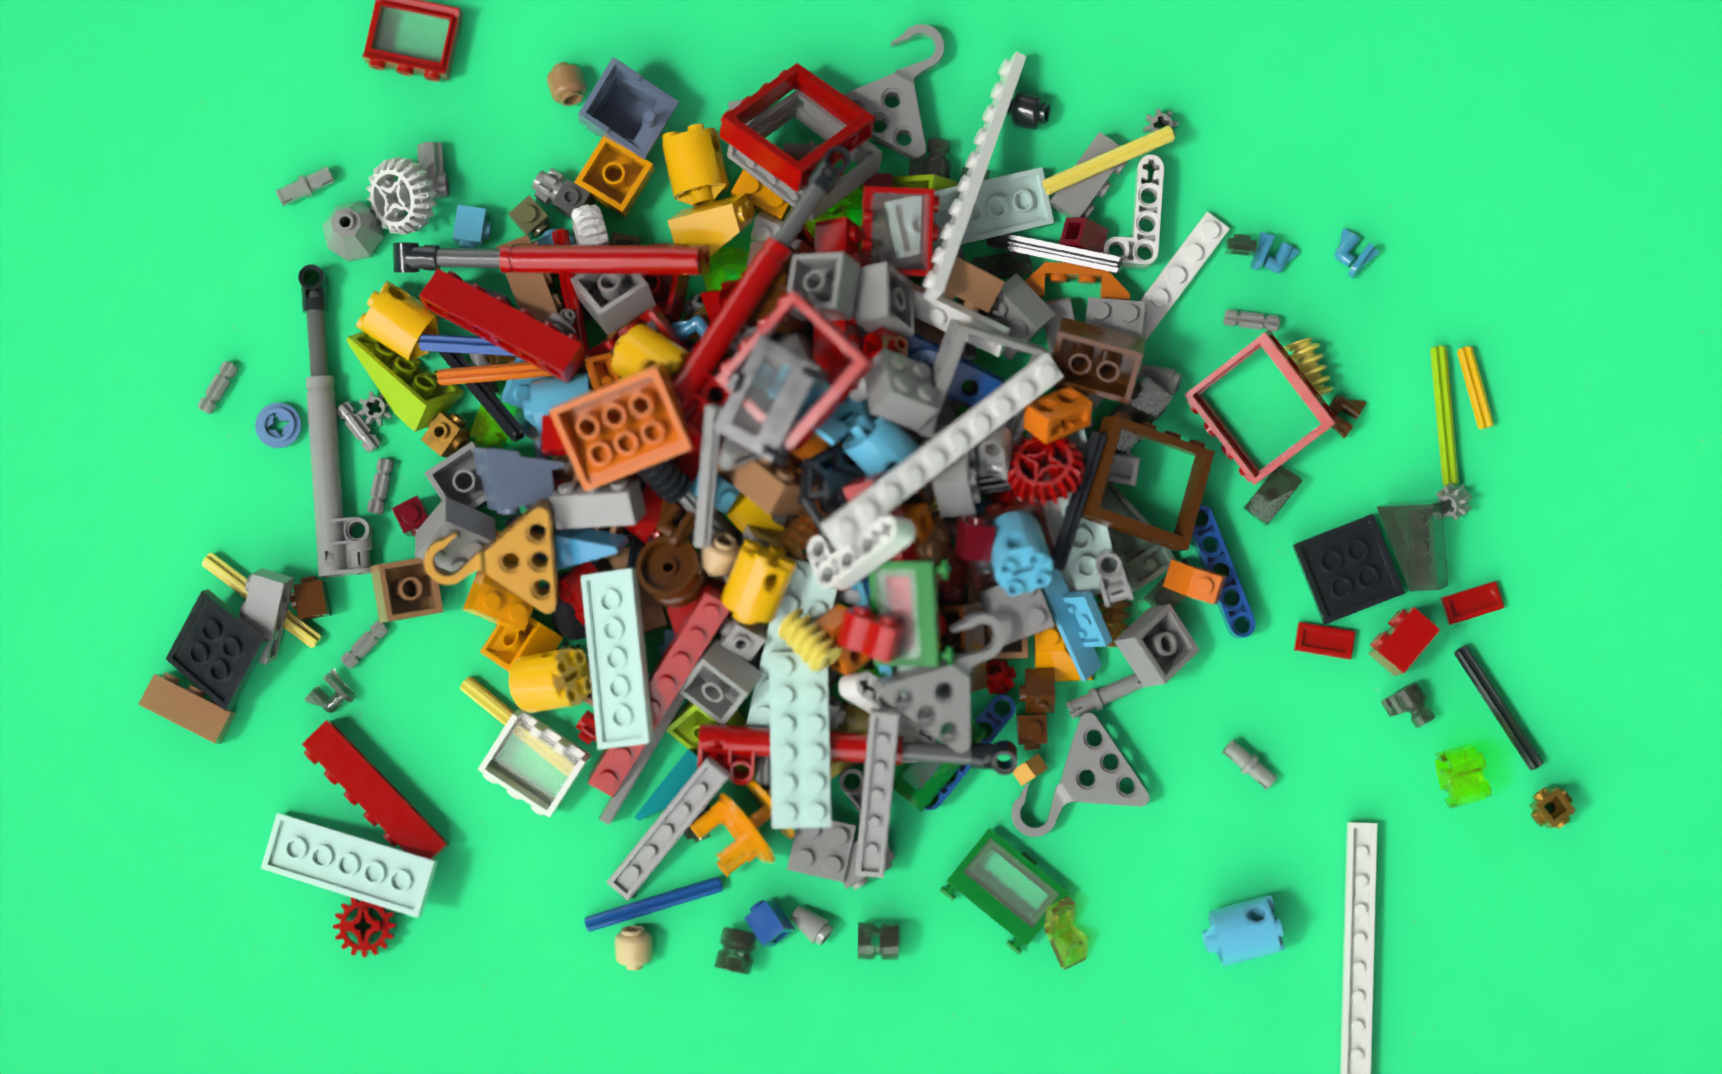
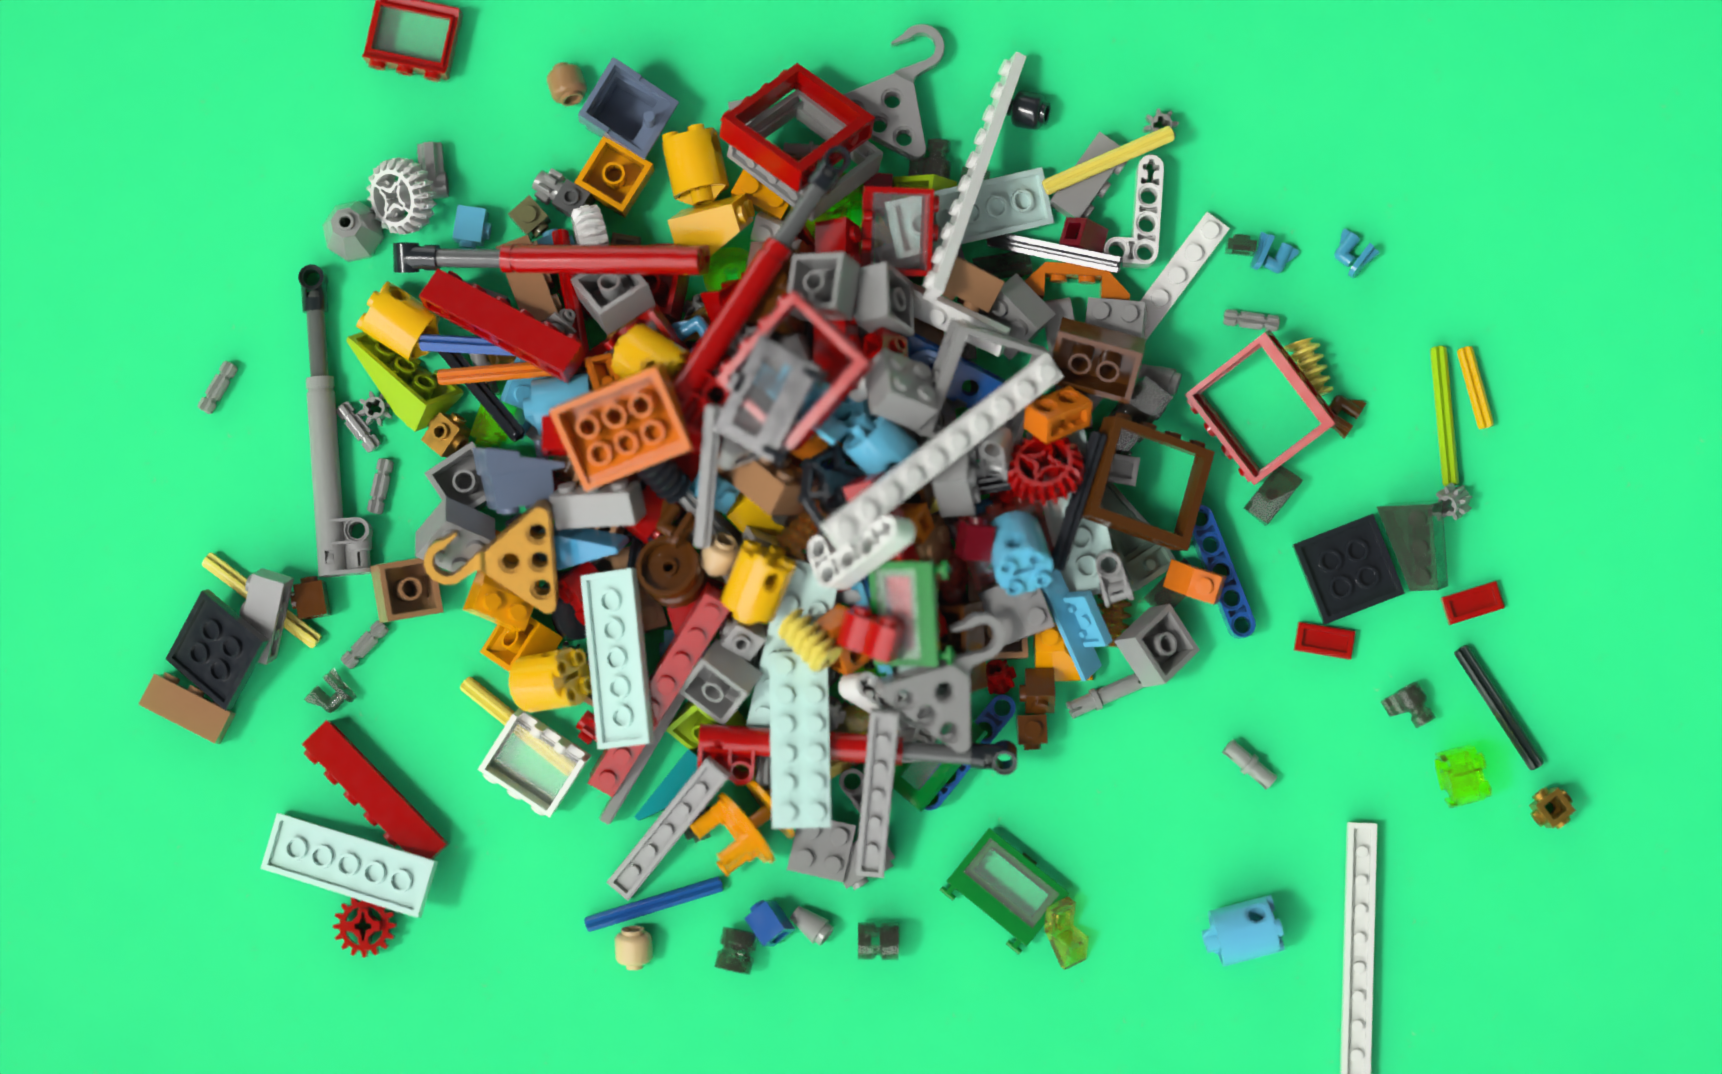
medium blue gear [255,403,301,448] -> none
light grey pin [275,166,335,207] -> none
dark red brick [391,495,430,537] -> none
light grey piece [1011,713,1149,837] -> none
pearl gold piece [1013,754,1048,786] -> none
red brick [1368,607,1441,676] -> none

